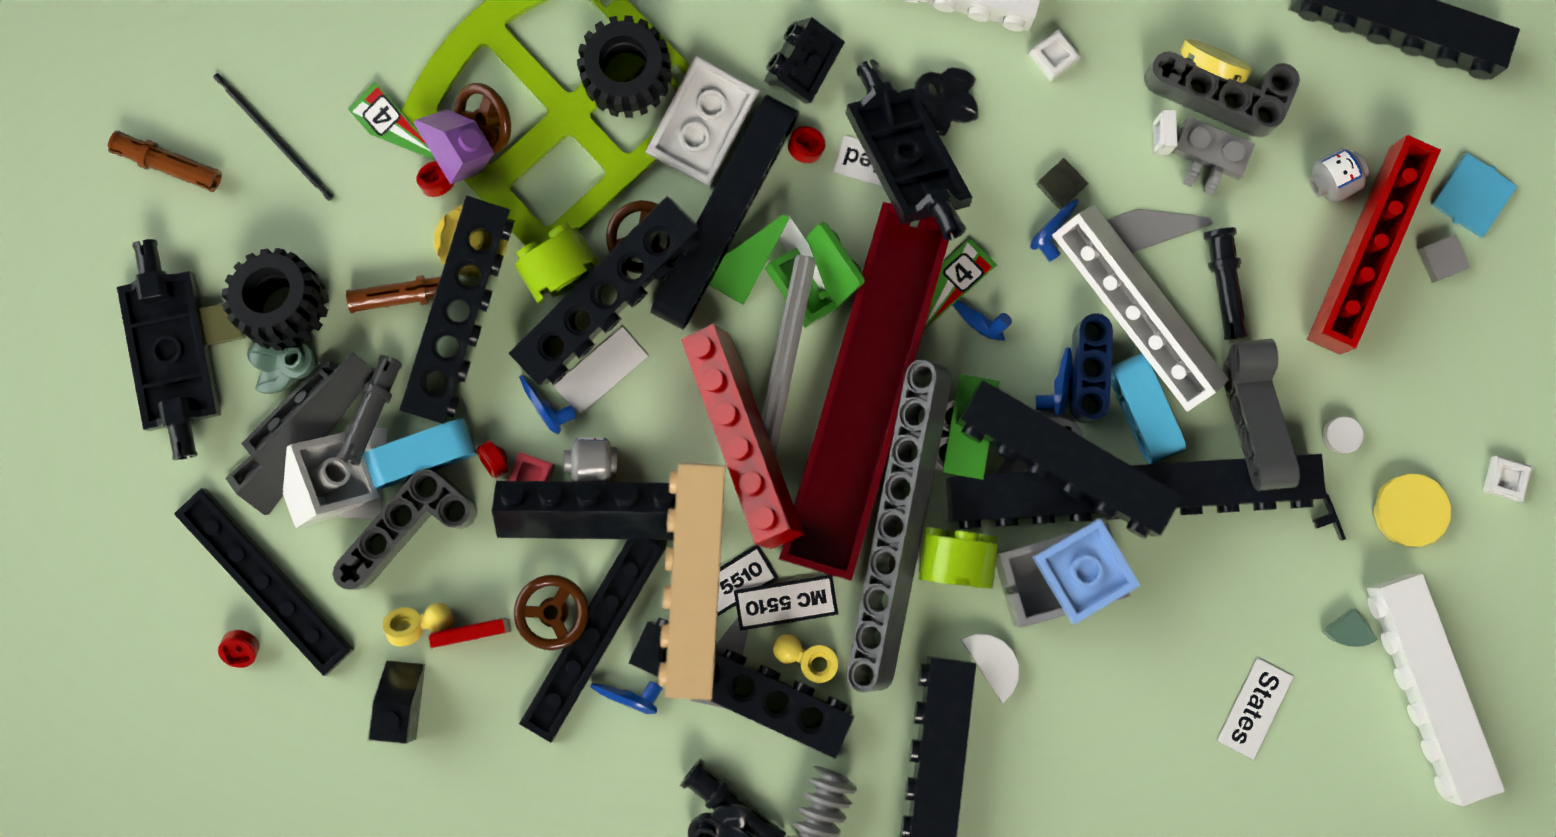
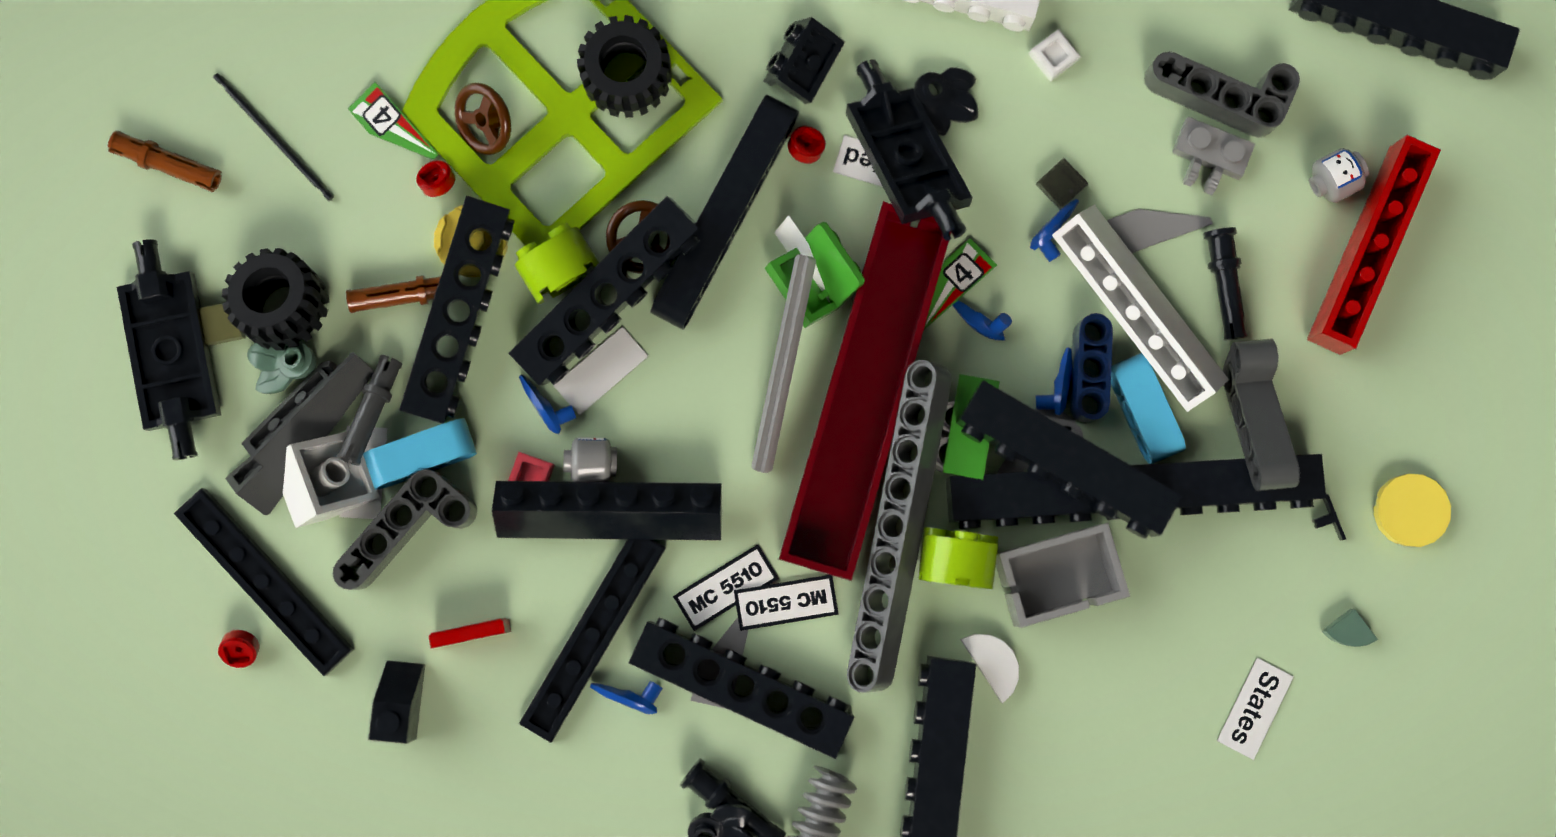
light yellow plate [382,603,454,647] -> none
medium lavender slope [414,110,494,184] -> none
red tile [477,440,508,479] -> none
reddish brown piece [514,575,589,650] -> none
white tile [645,56,760,187] -> none
tan brick [658,462,726,700] -> none
brick [681,324,805,549] -> none
bright green sticker [709,214,790,305] -> none
light yellow plate [773,634,838,683] -> none
light blue plate [1032,518,1140,624] -> none
white tile [1153,110,1177,156] -> none
light yellow tile [1180,38,1253,83] -> none
white tile [1322,417,1364,454] -> none
white brick [1367,574,1505,806] -> none
light grey tile [1418,235,1471,283] -> none
medium azure piece [1431,153,1517,238] -> none
white tile [1482,456,1533,502] -> none

